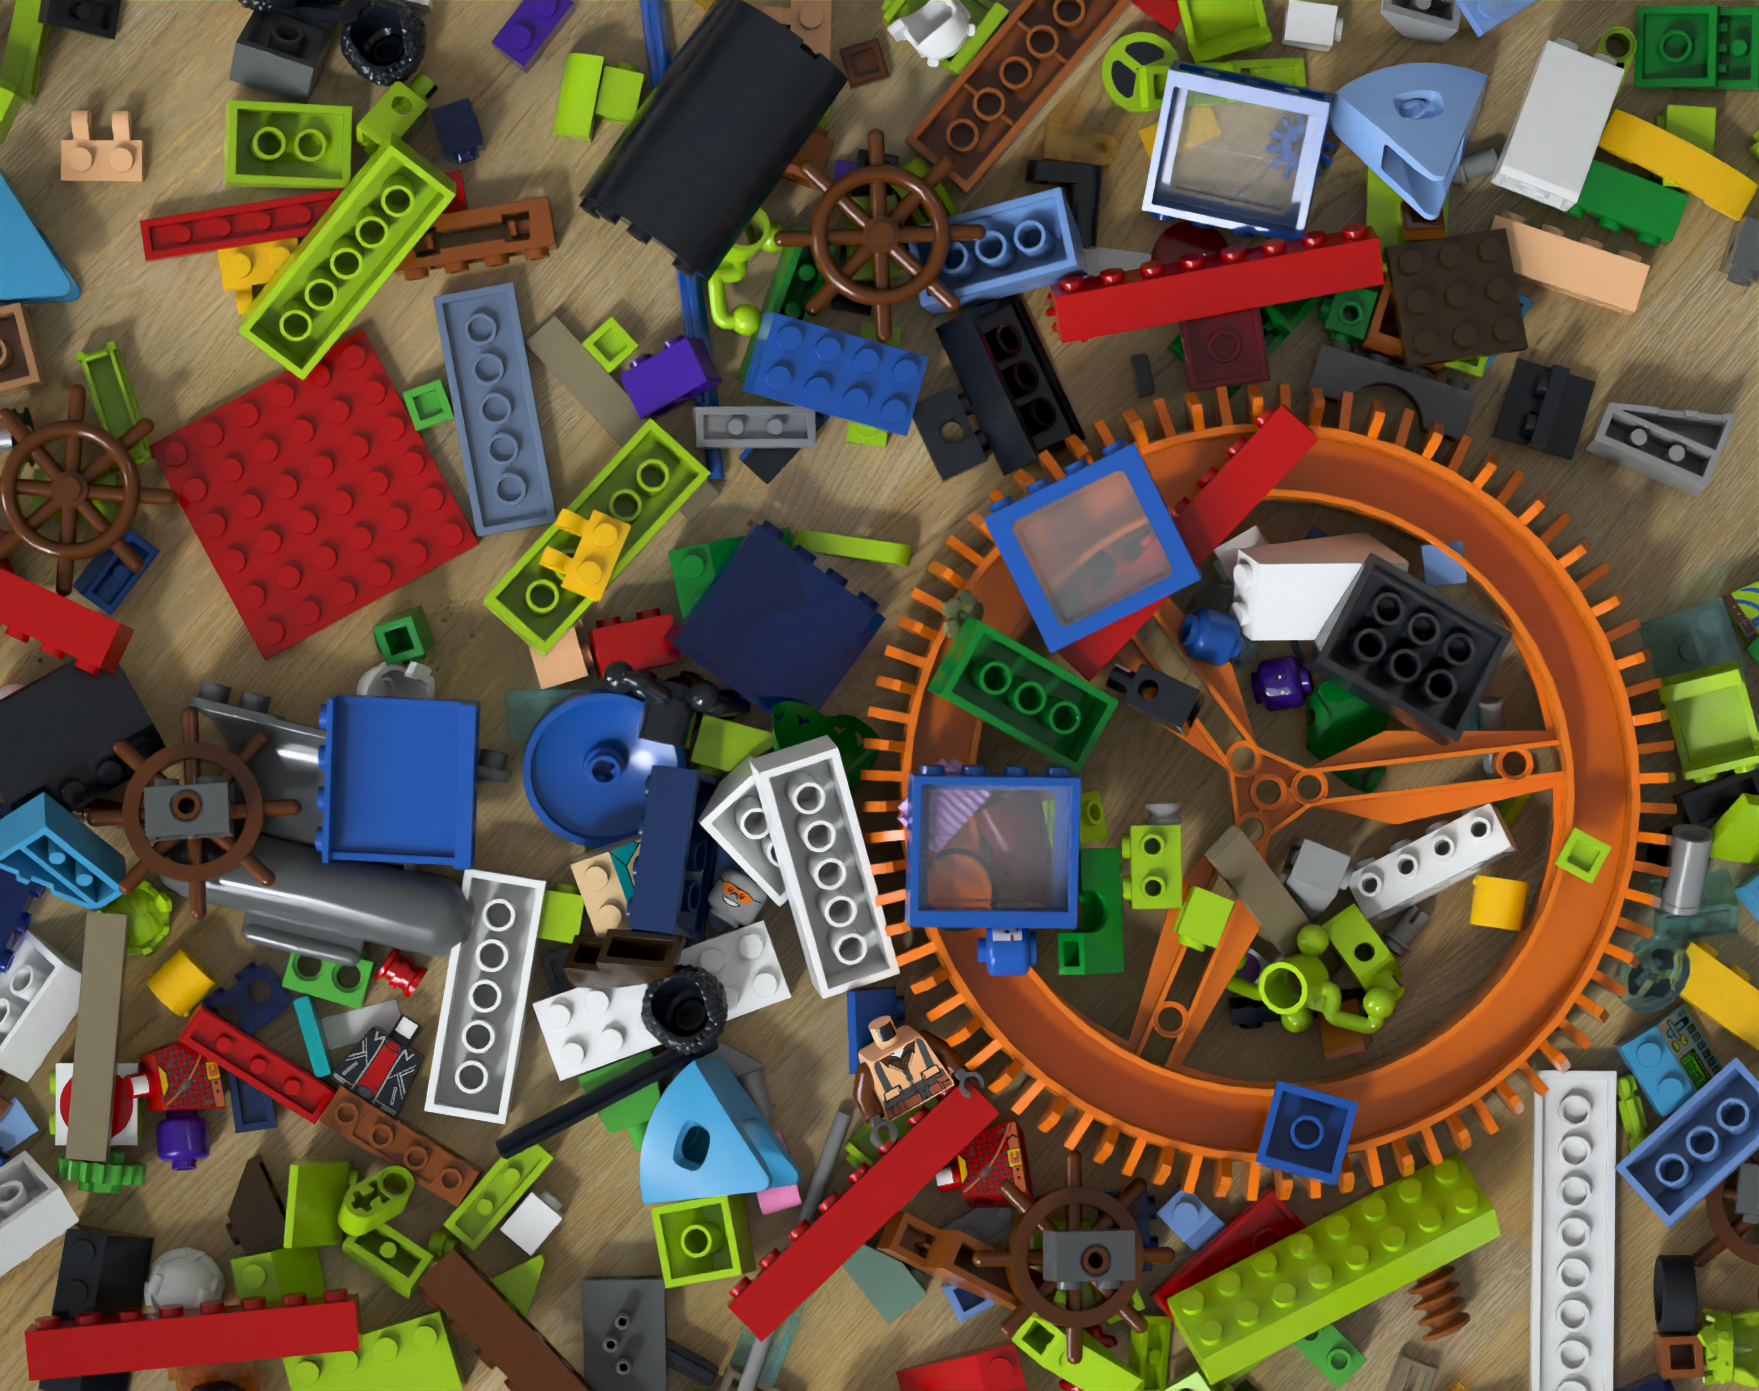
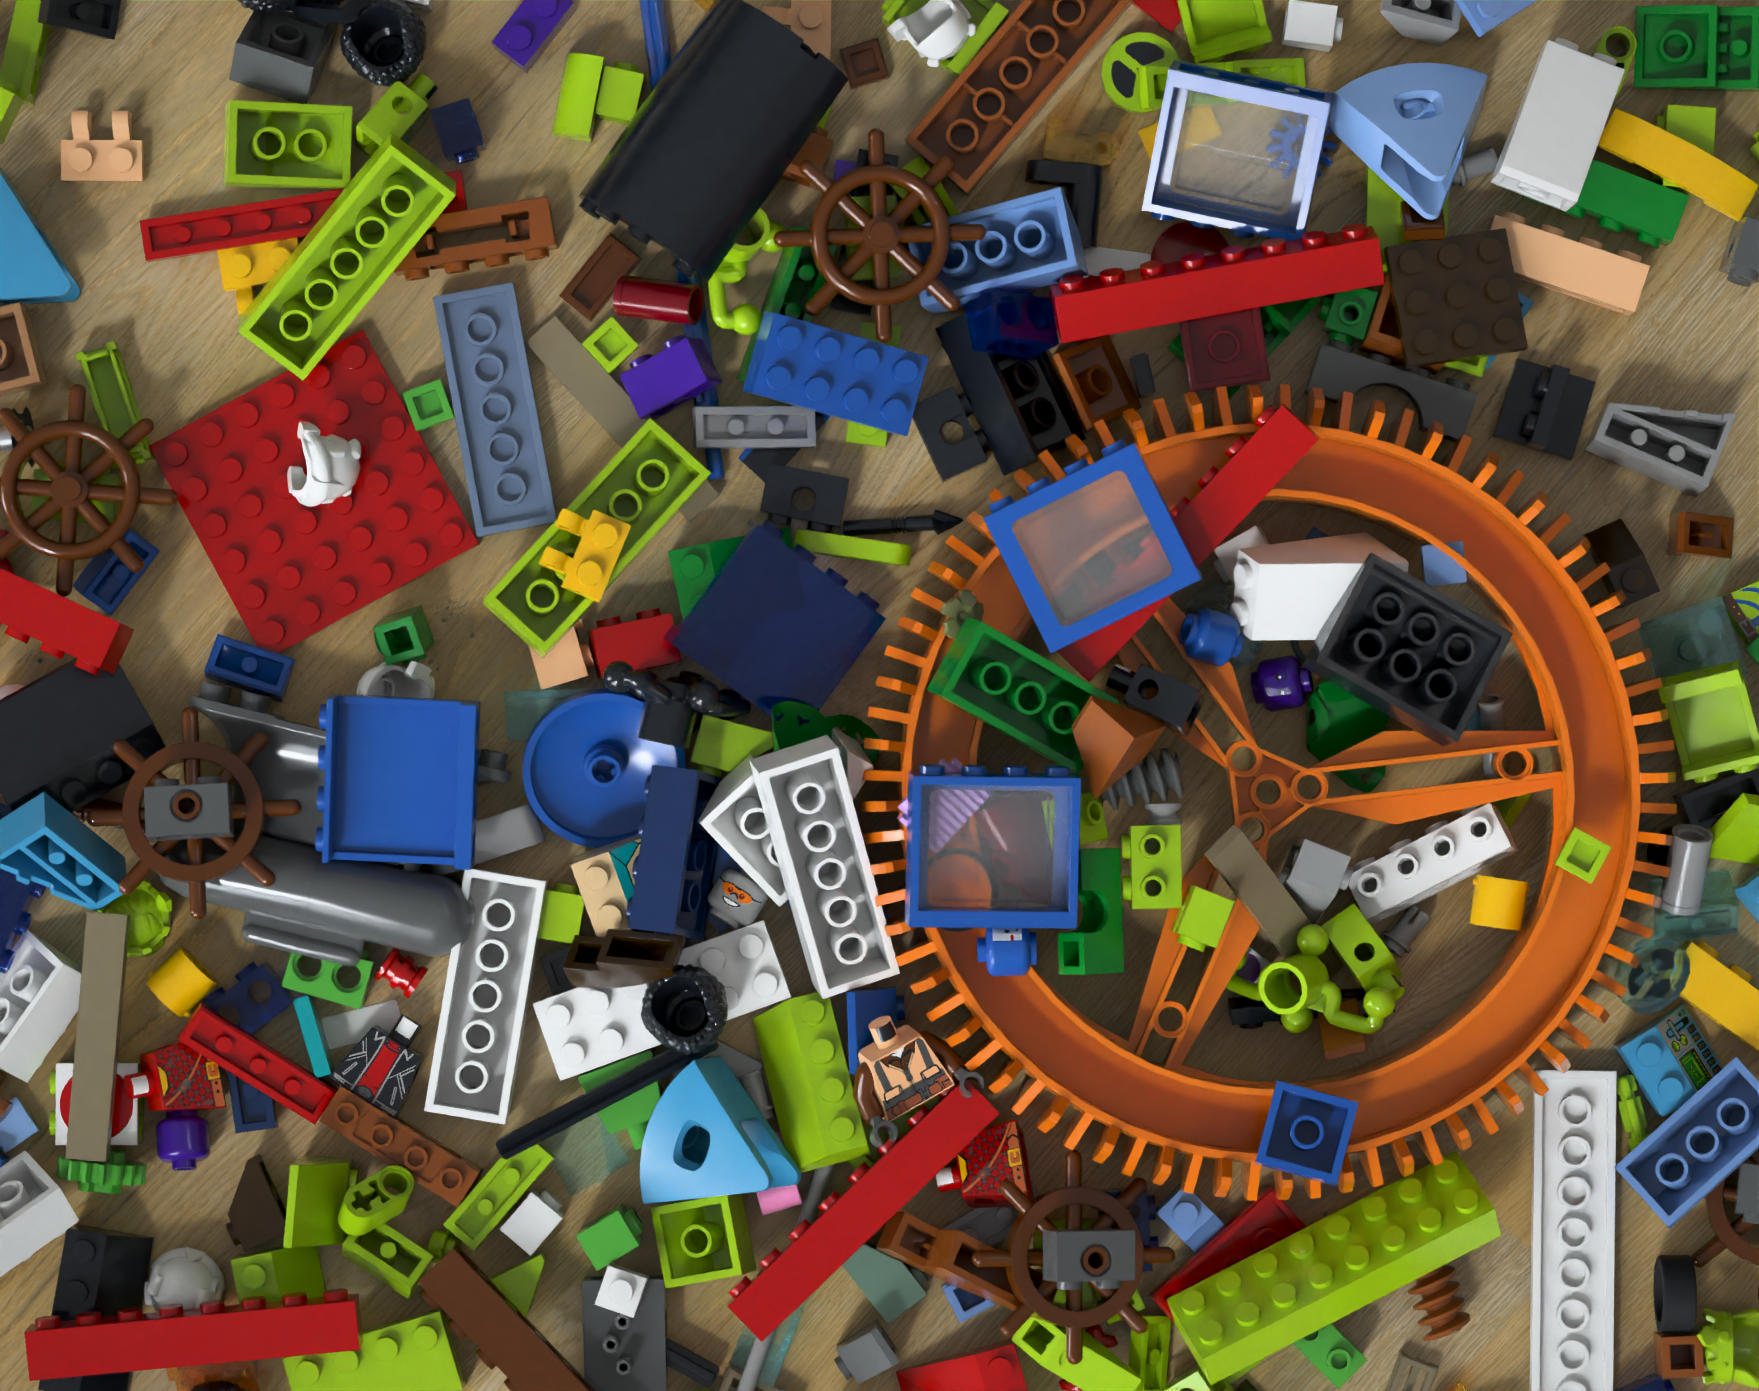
none -> blue slope [204,634,295,703]
none -> white helmet [287,421,361,507]
none -> light grey beam [429,804,546,875]
none -> clear light blue piece [540,1113,630,1196]
none -> reddish brown tile [559,233,642,322]
none -> bright green brick [576,1204,645,1271]
none -> white brick [594,1263,649,1318]
none -> dark red pin [613,275,704,325]
none -> lime slope [752,992,871,1173]
none -> black brick [760,463,850,534]
none -> white slope [831,728,874,799]
none -> dark grey slope [834,1319,900,1384]
none -> black piece [843,509,964,536]
none -> clear blue brick [964,287,1060,358]
none -> dark orange slope [1051,335,1142,434]
none -> dark orange slope [1071,695,1165,800]
none -> dark grey piece [1100,748,1184,811]
none -> dark brown slope [1583,518,1660,609]
none -> dark orange slope [1668,511,1734,558]

